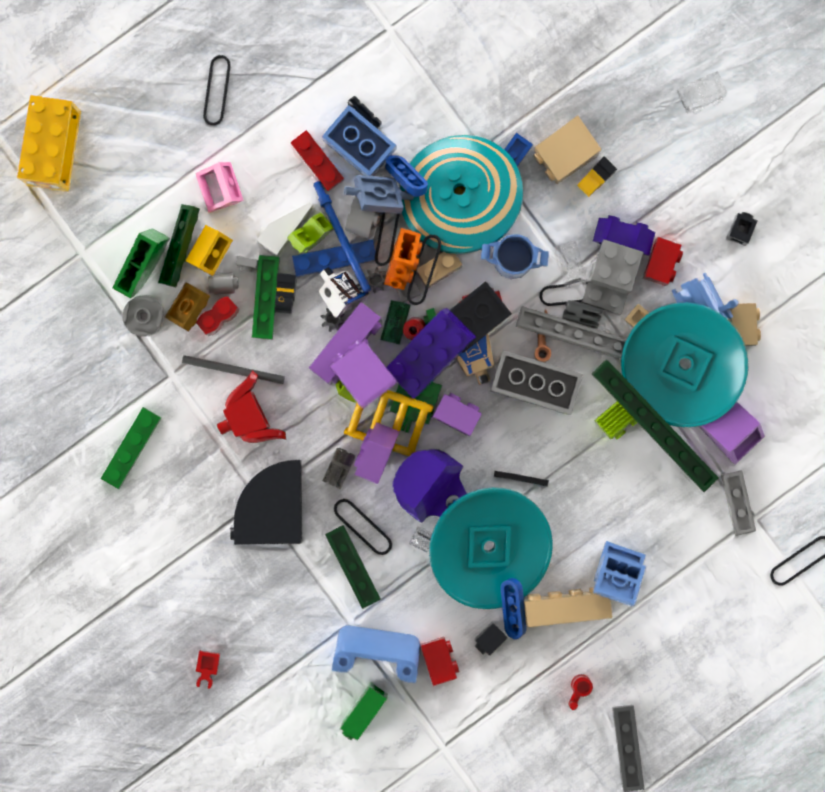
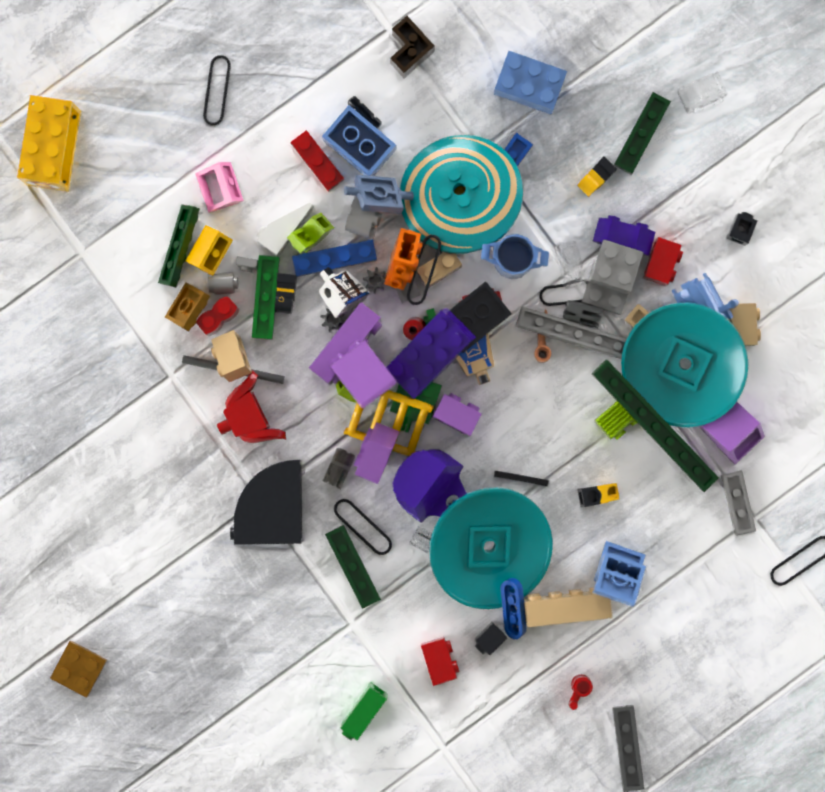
green plate [100,407,161,489] -> none
green brick [112,228,170,298] -> none
light grey plate [123,295,164,337] -> none
red plate [196,650,220,689] -> none
blue bar [313,181,371,293] -> none
medium blue windscreen [331,625,420,683] -> none
black piece [375,212,400,266] -> none
clear green plate [380,300,411,345] -> none
blue plate [385,155,428,197] -> none
light grey brick [490,350,583,415] -> none
tan slope [533,116,602,184] -> none
none -> pearl gold plate [50,641,107,698]
none -> tan brick [211,330,252,382]
none -> dark brown brick [390,16,435,78]
none -> medium blue brick [494,50,567,115]
none -> leg [577,483,620,507]
none -> dark green plate [614,92,671,175]

